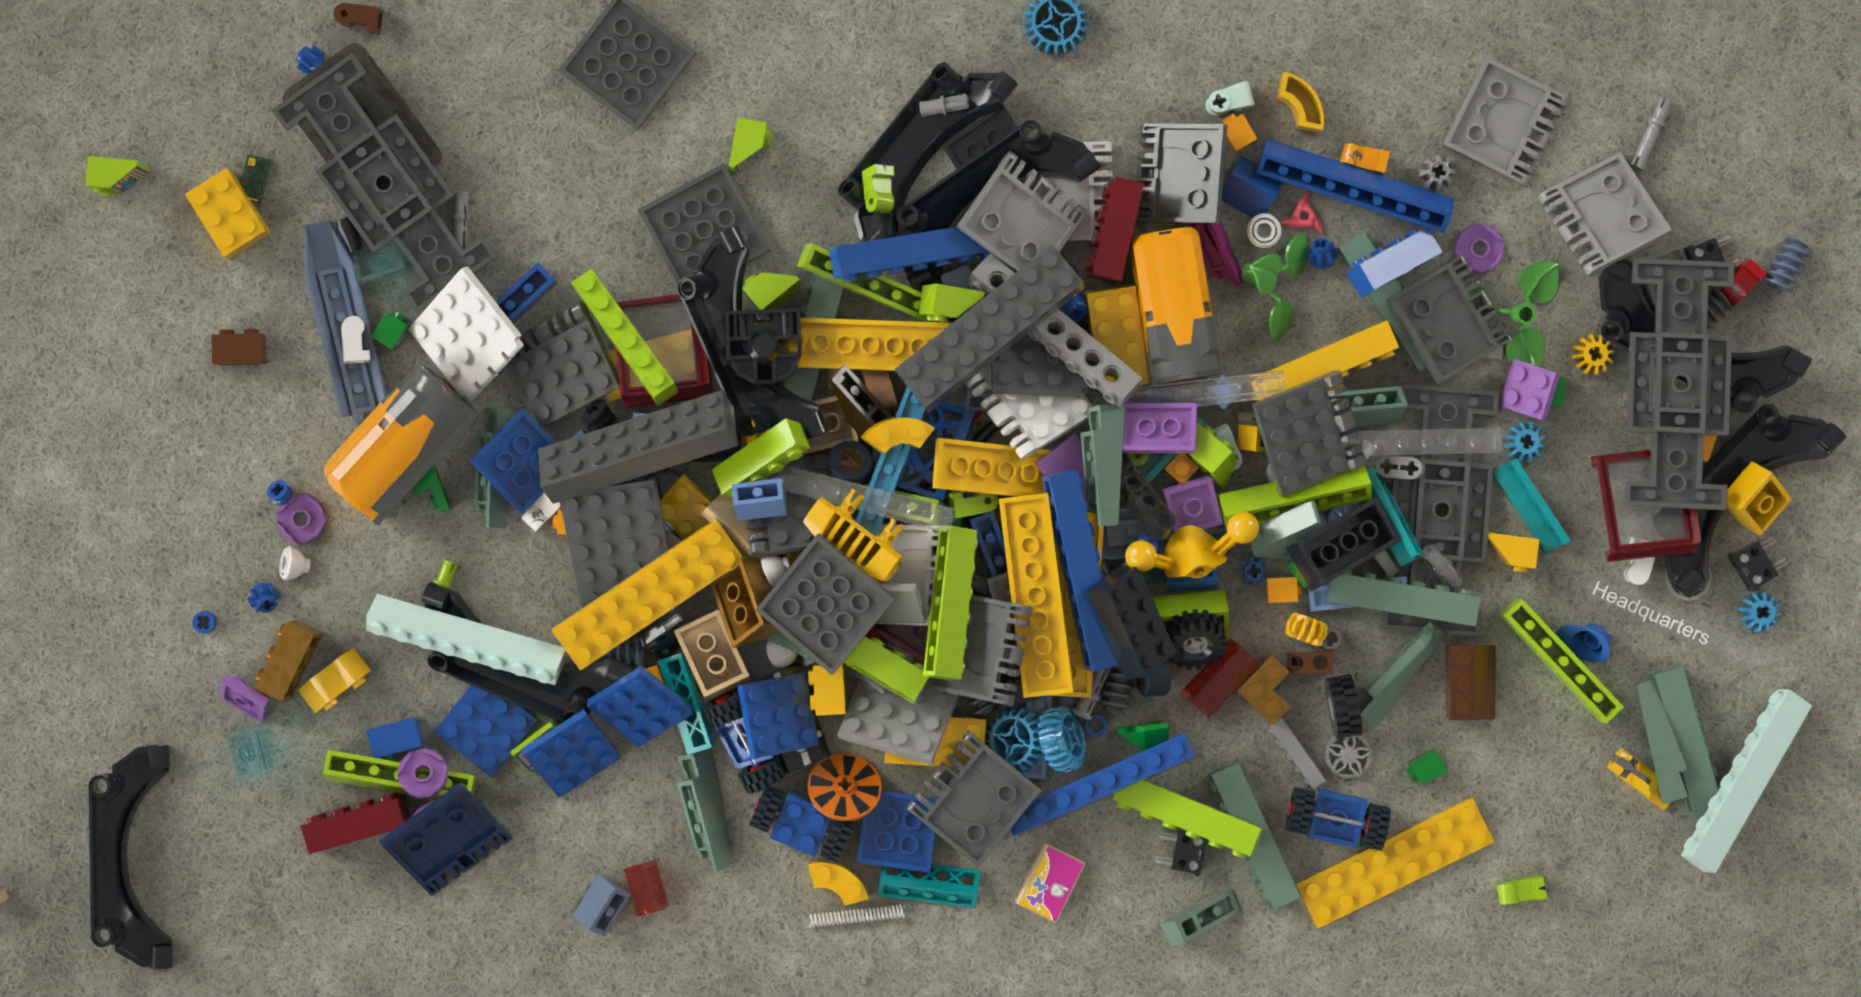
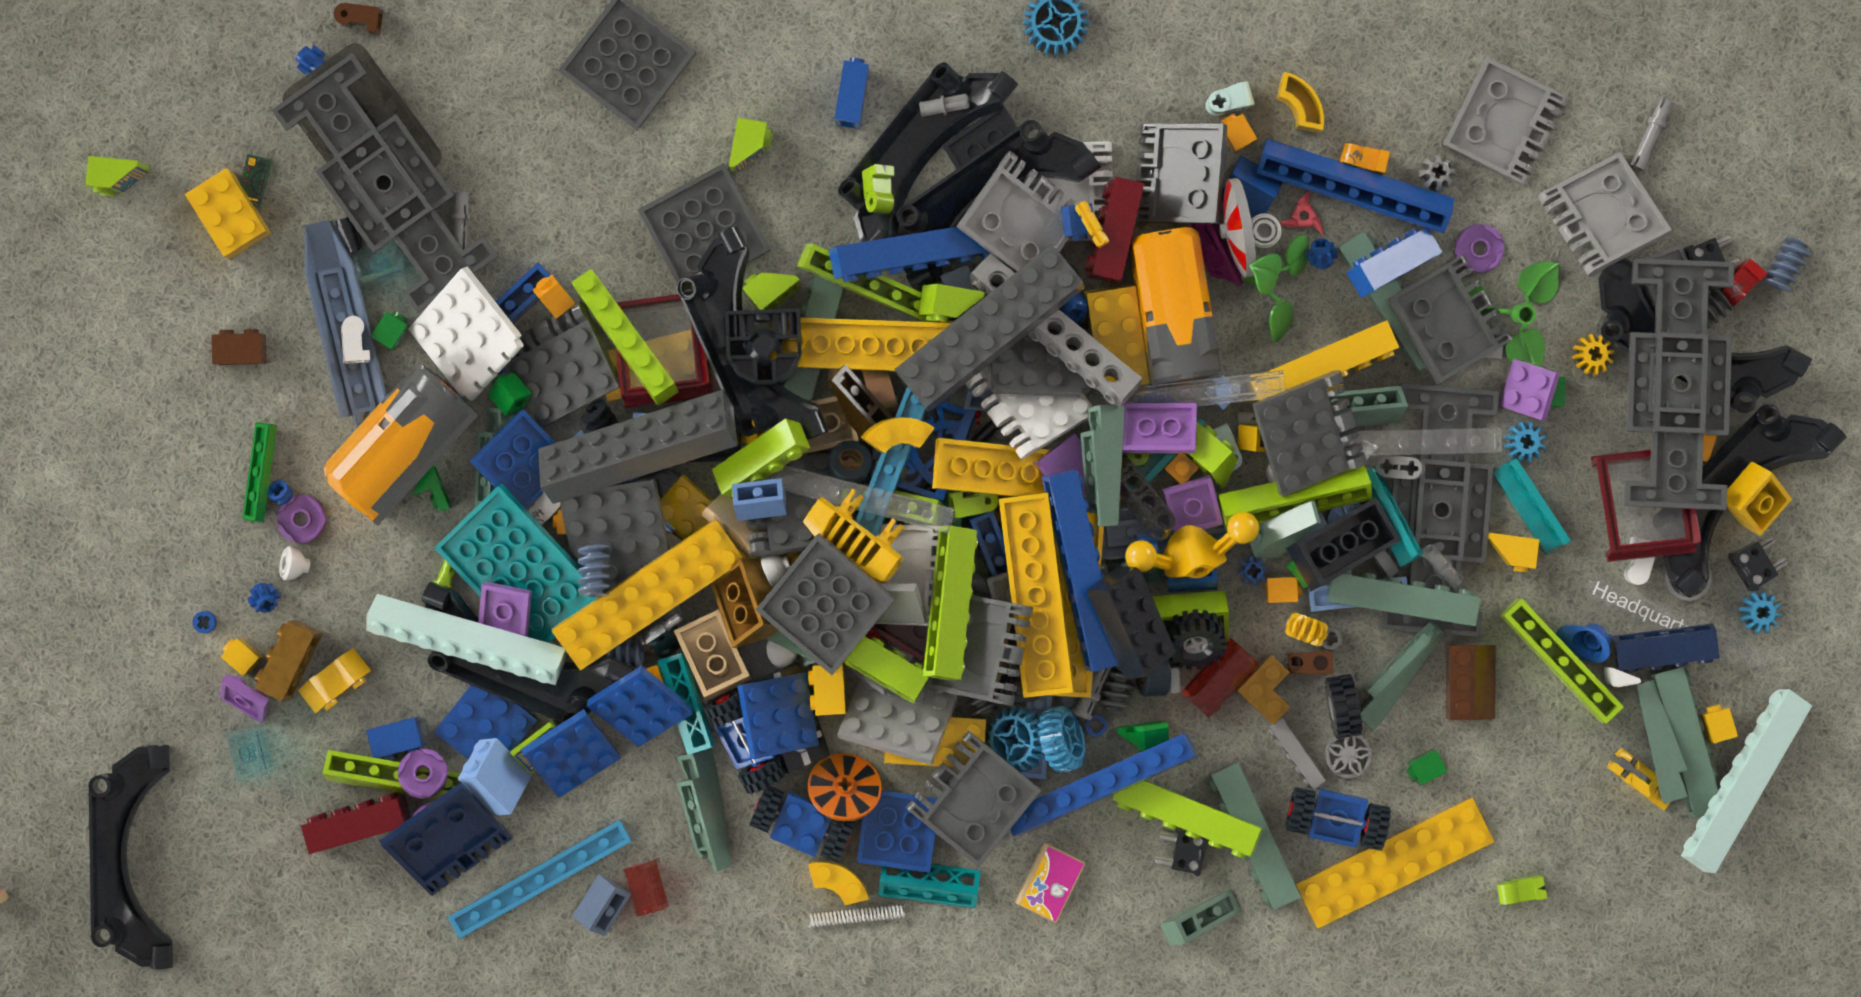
none -> yellow brick [221,638,263,676]
none -> green tile [242,422,277,523]
none -> teal plate [434,483,604,643]
none -> dark azure plate [447,819,632,939]
none -> light blue brick [458,738,532,816]
none -> medium lavender plate [478,581,532,637]
none -> green brick [488,373,532,416]
none -> light orange brick [533,274,575,319]
none -> sand blue piece [578,544,610,597]
none -> blue brick [835,58,869,129]
none -> blue brick [1061,203,1093,241]
none -> yellow axle [1075,201,1109,248]
none -> light grey tile [1170,664,1181,693]
none -> light grey dish [1219,178,1256,278]
none -> white slope [1603,667,1641,687]
none -> dark blue brick [1613,623,1720,673]
none -> yellow brick [1700,704,1738,743]

